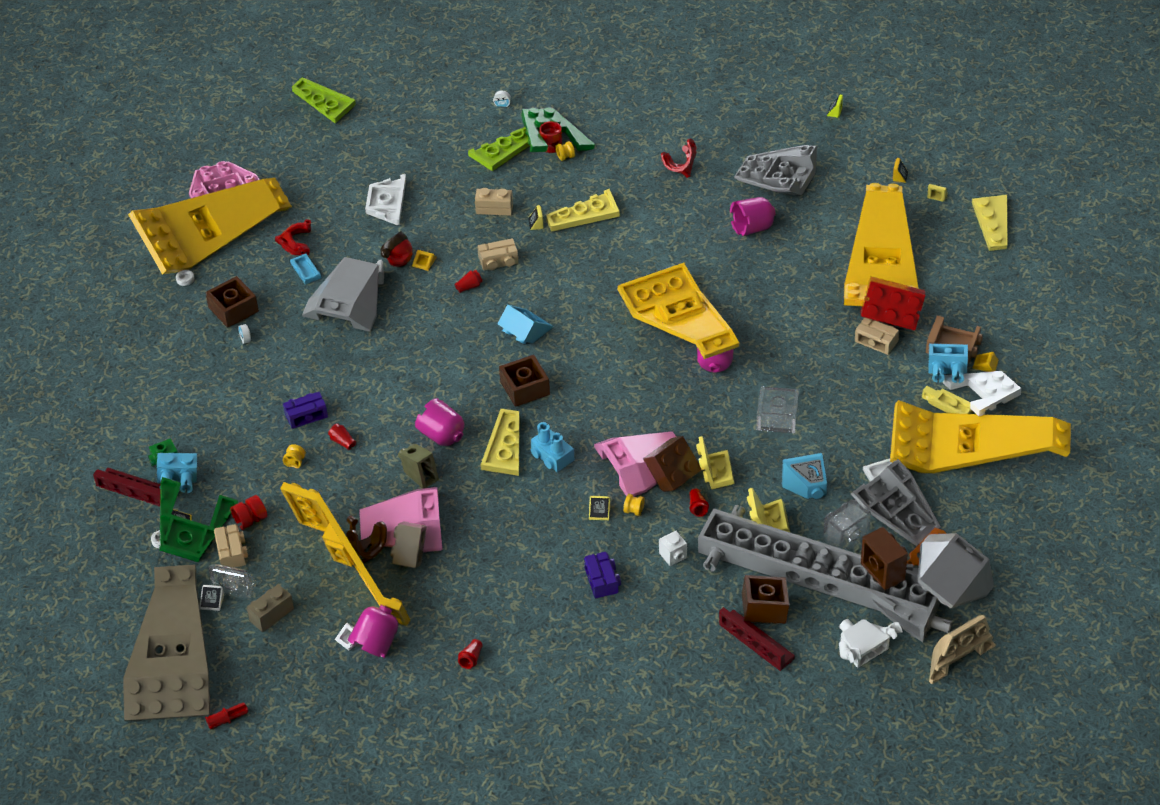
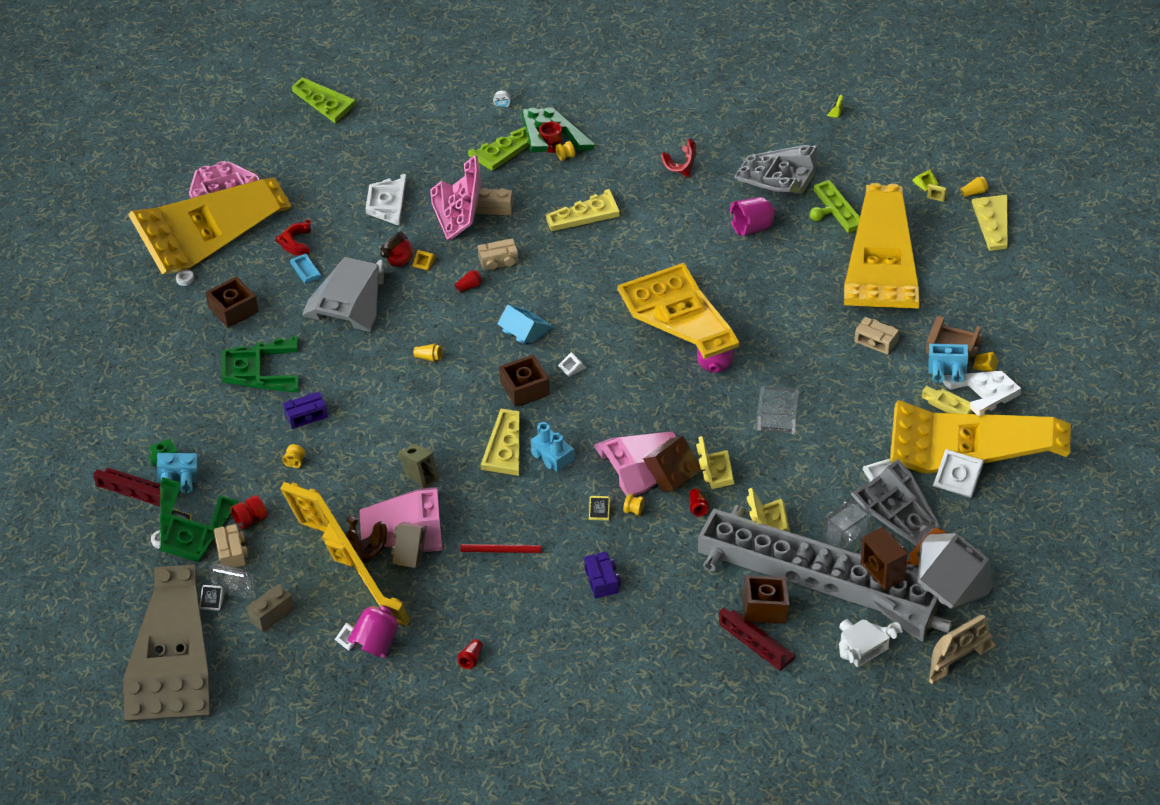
red axle [205,703,248,730] -> none
white tile [239,324,251,344] -> none
red cone [328,423,356,450] -> none
dark pink cylinder [415,398,464,446] -> none
slope [528,205,543,230] -> none
white brick [659,531,687,566] -> none
medium azure slope [782,453,827,499] -> none
red piece [860,276,926,330] -> none
slope [893,158,908,183] -> none
none -> green wing [222,335,298,393]
none -> yellow cone [413,343,443,362]
none -> bright pink wedge [430,155,482,240]
none -> red bar [460,544,541,553]
none -> white slope [558,352,587,377]
none -> lime plate [810,180,860,233]
none -> neon yellow slope [912,170,939,191]
none -> white tile [933,449,984,498]
none -> yellow cone [960,177,988,198]

